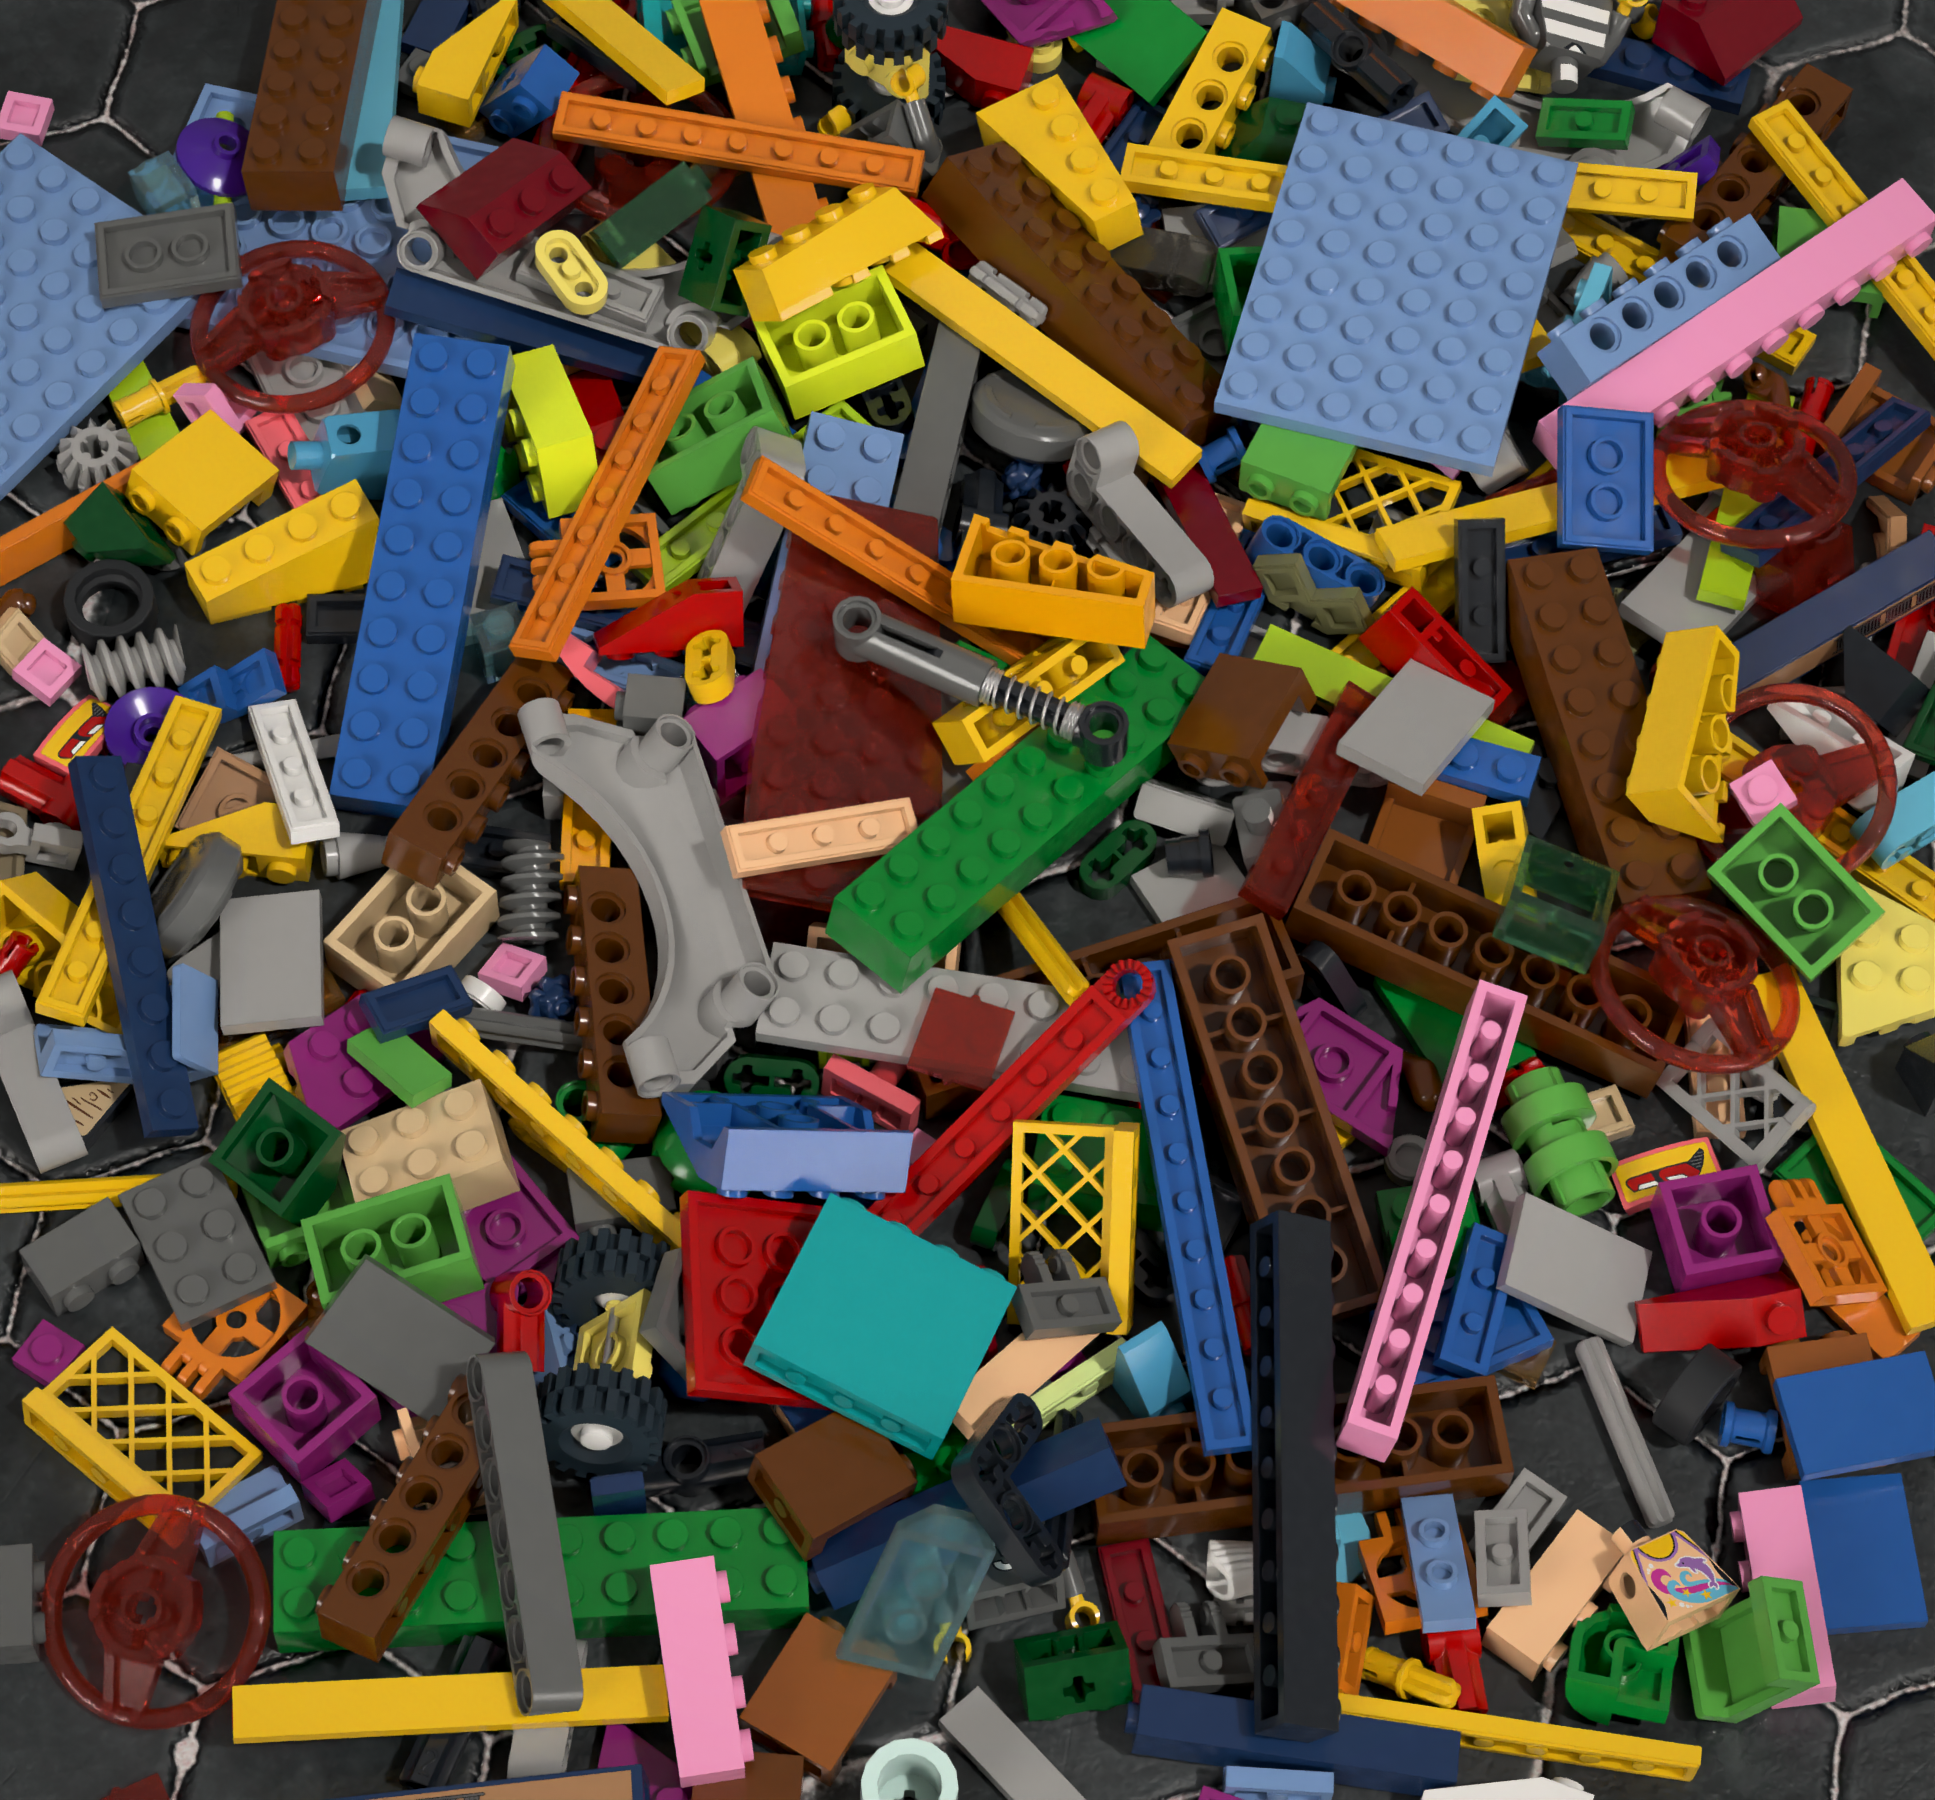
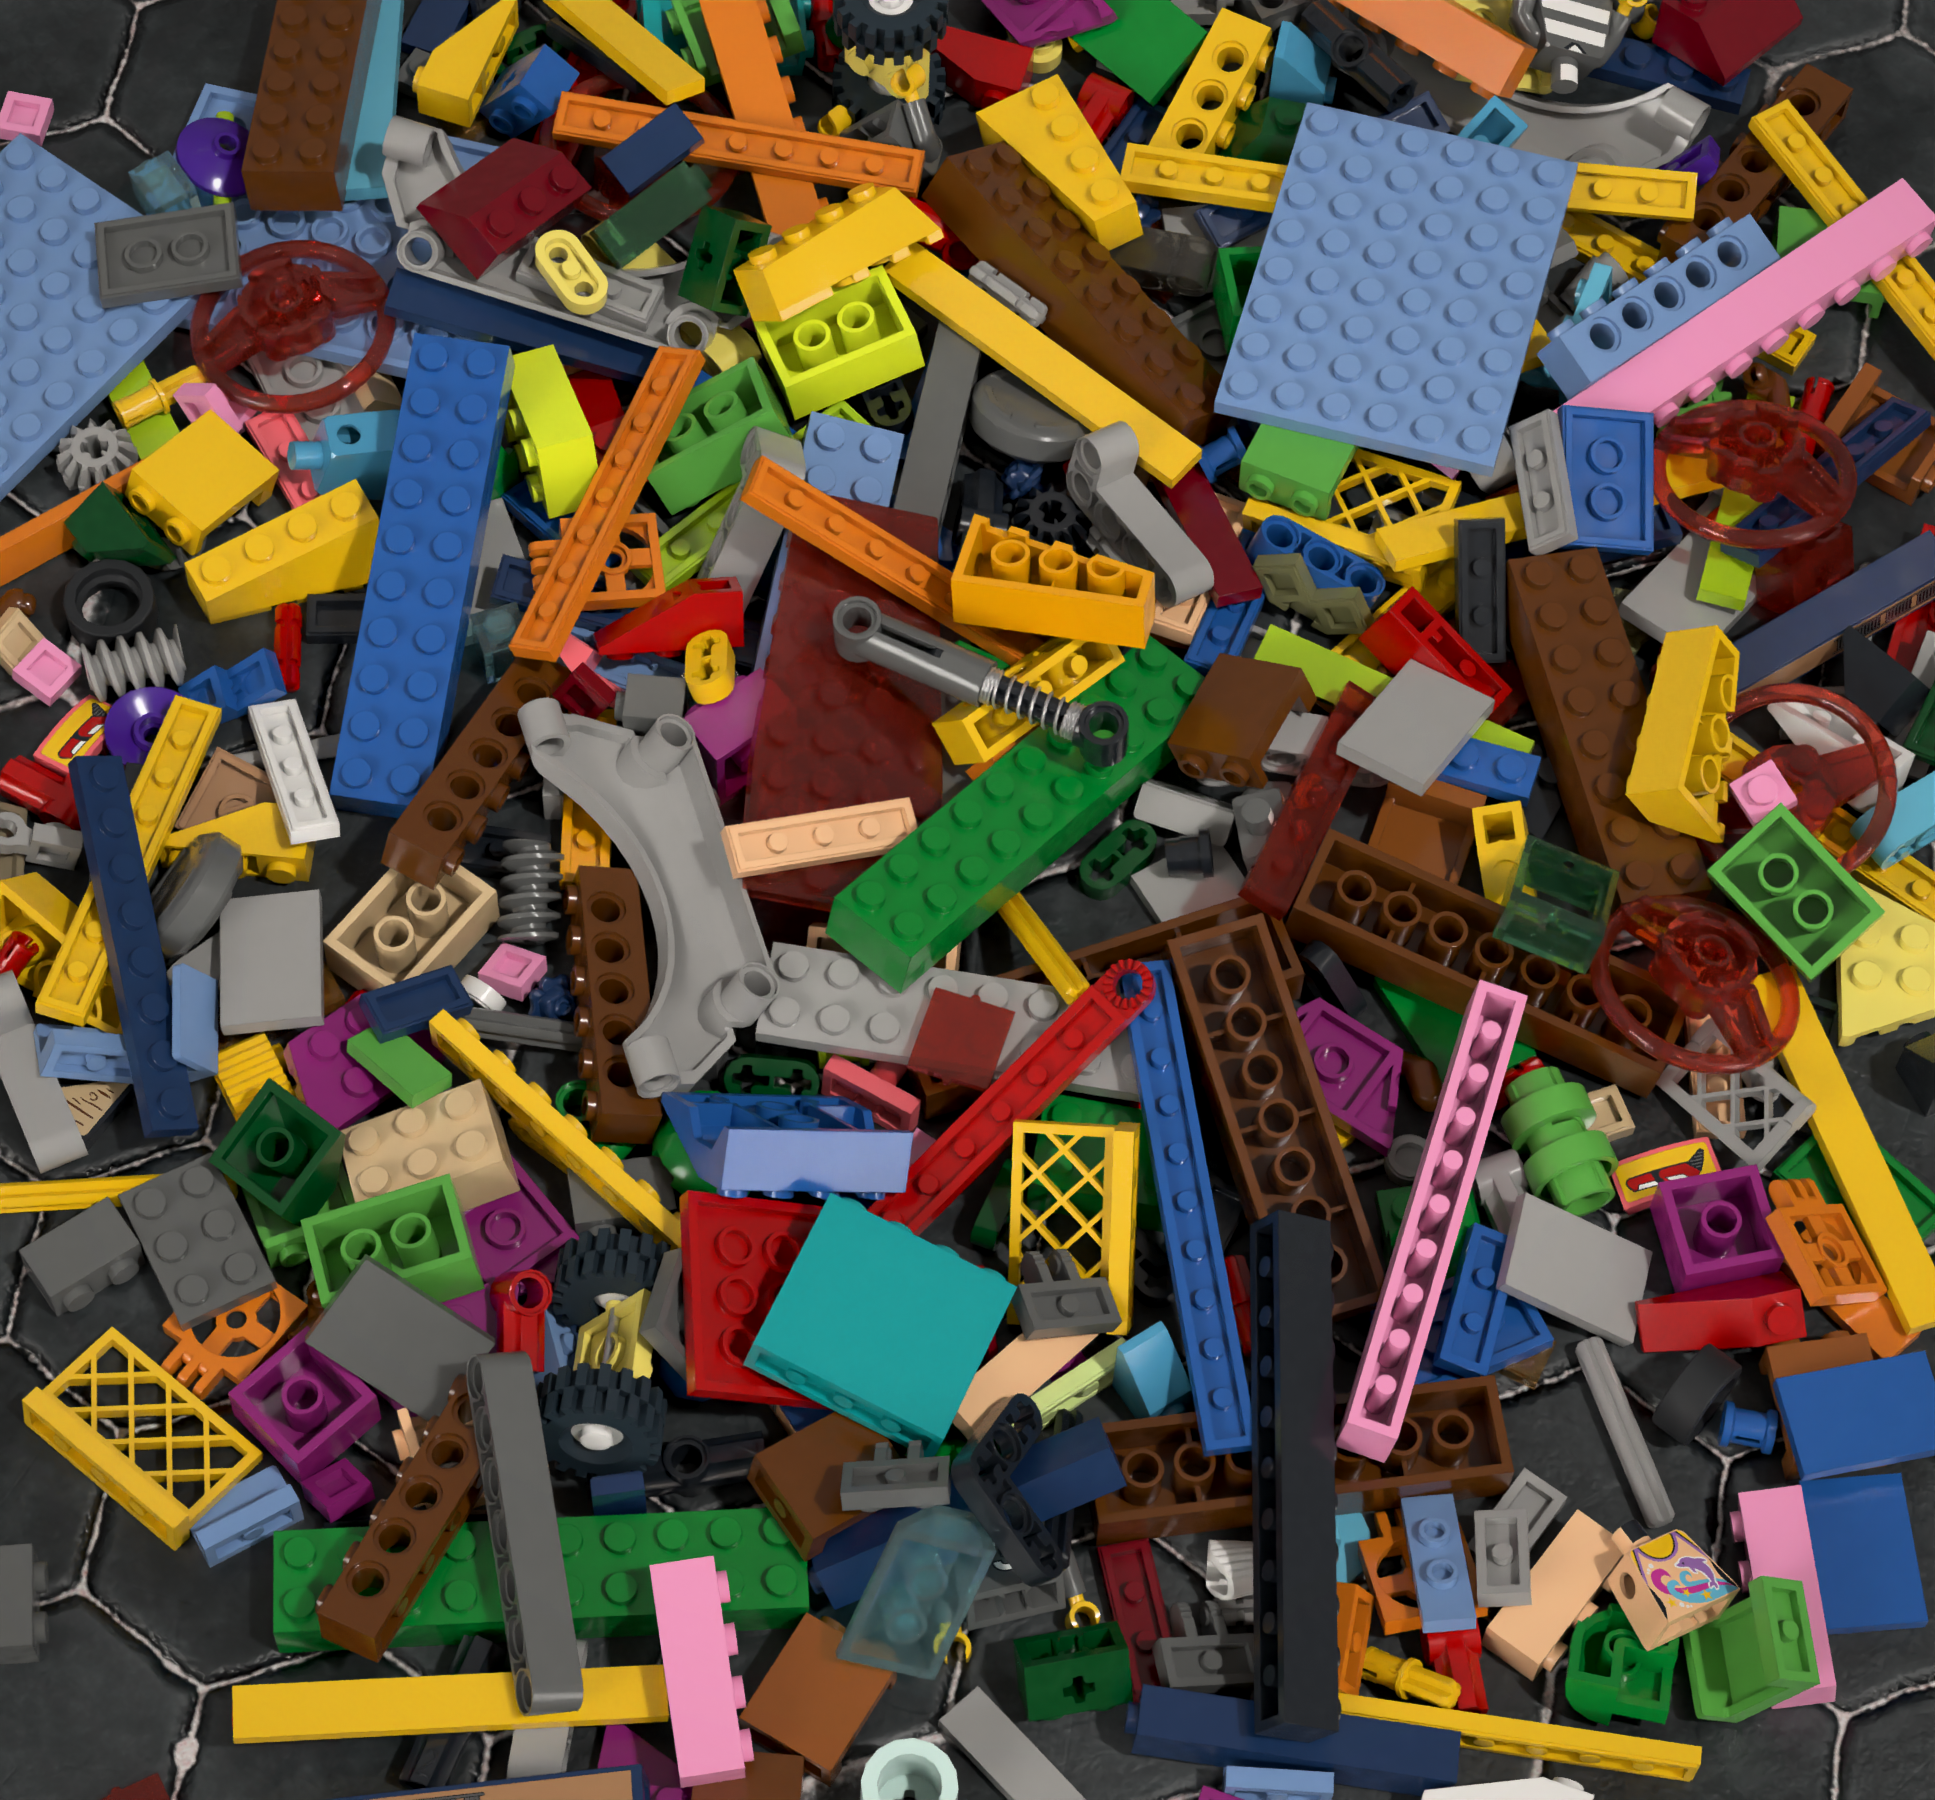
magenta plate [11,1319,86,1387] -> none
clear red piece [41,1493,271,1730] -> none
light grey cone [320,832,388,880] -> none
green plate [1535,97,1635,150] -> none
medium nougat tile [1866,495,1907,559] -> none
none -> dark red tile [552,661,616,720]
none -> dark blue tile [601,103,705,198]
none -> dark grey hinge [840,1440,952,1512]
none -> light grey tile [1509,409,1578,556]

